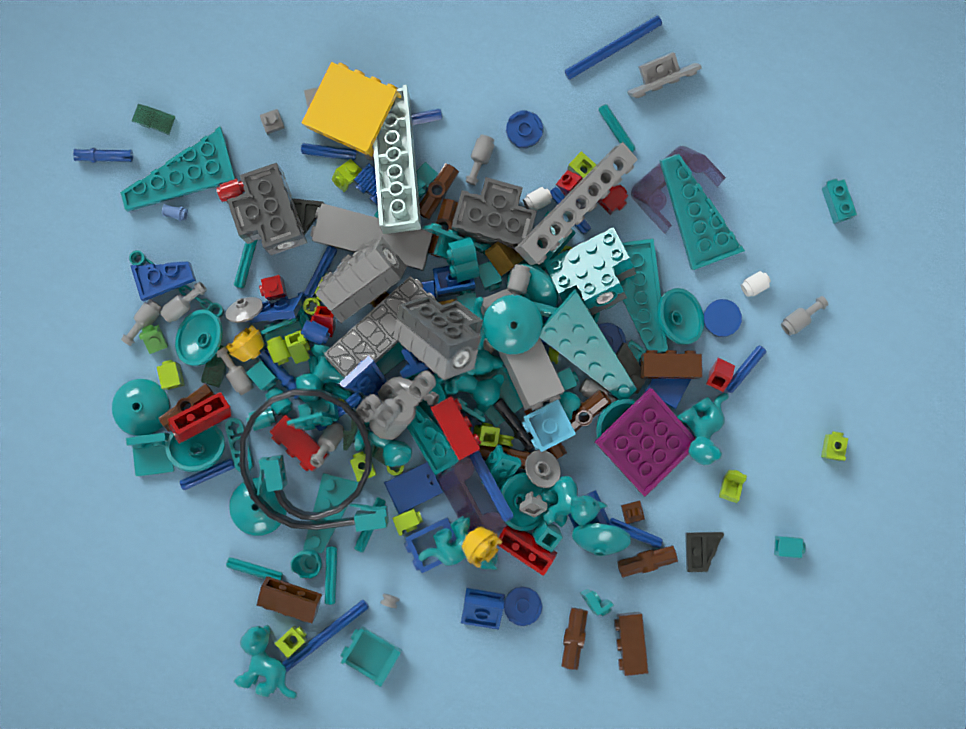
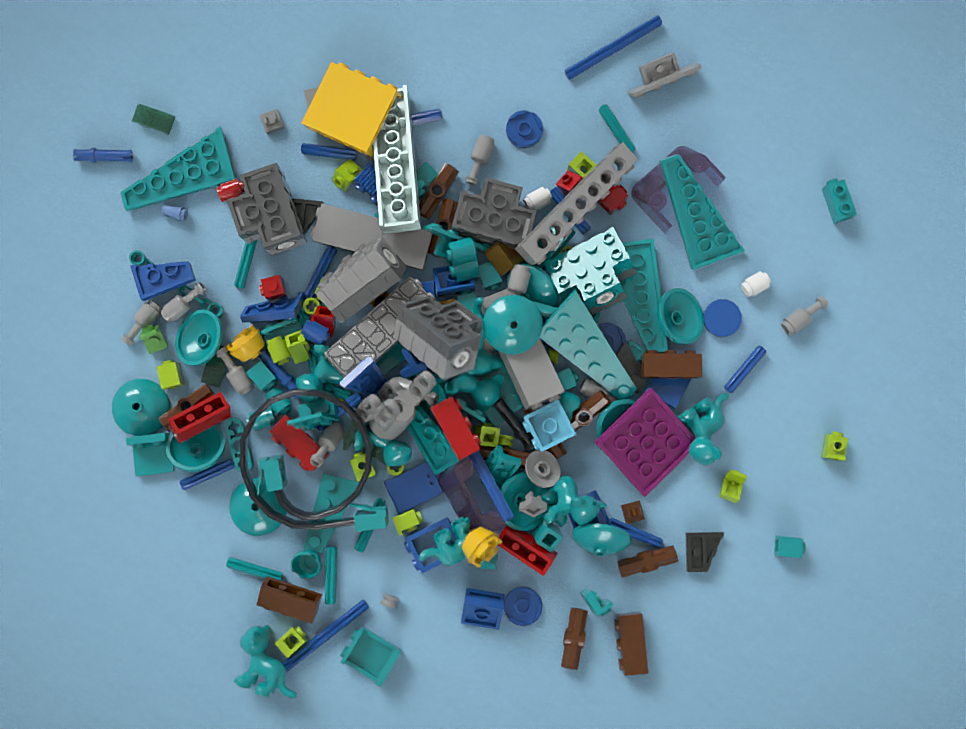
light grey dish [226,297,263,323] -> none
red brick [706,358,735,392] -> none

